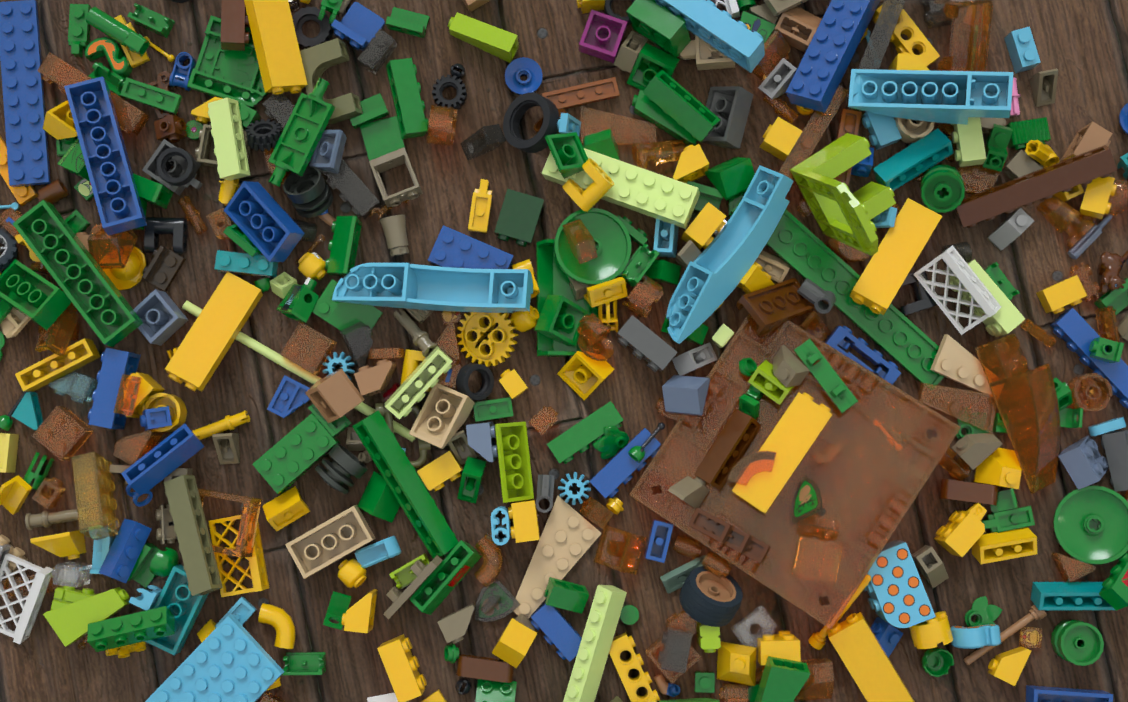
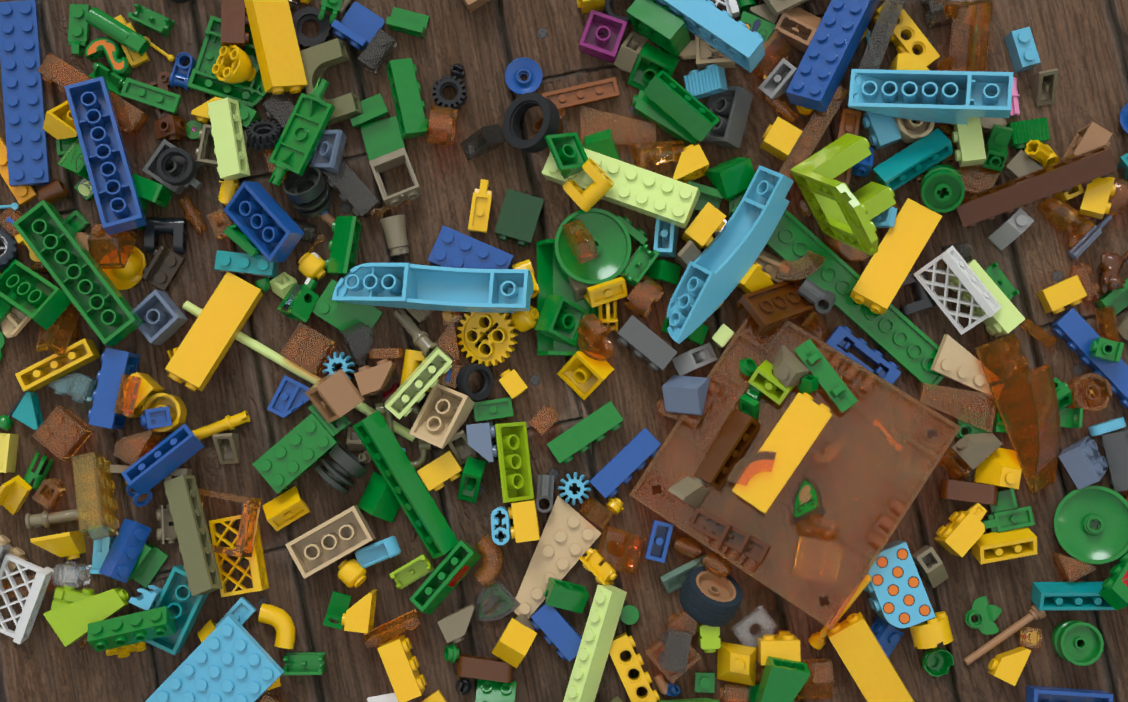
green hair [150,547,179,577] -> none
dark tan hinge [383,555,443,619] -> none
lime slope [448,12,519,63] -> none
medium azure plate [557,113,581,137] -> none
green plate [593,426,629,459] -> none
hinge [628,422,665,463] -> none
medium azure animal [951,624,1001,649] -> none
none -> yellow piece [212,45,256,84]
none -> clear orange plate [363,609,421,649]
none -> yellow hinge [579,548,617,585]
none -> medium azure brick [683,64,728,100]
none -> clear orange tile [774,250,826,281]
none -> green piece [797,374,819,394]

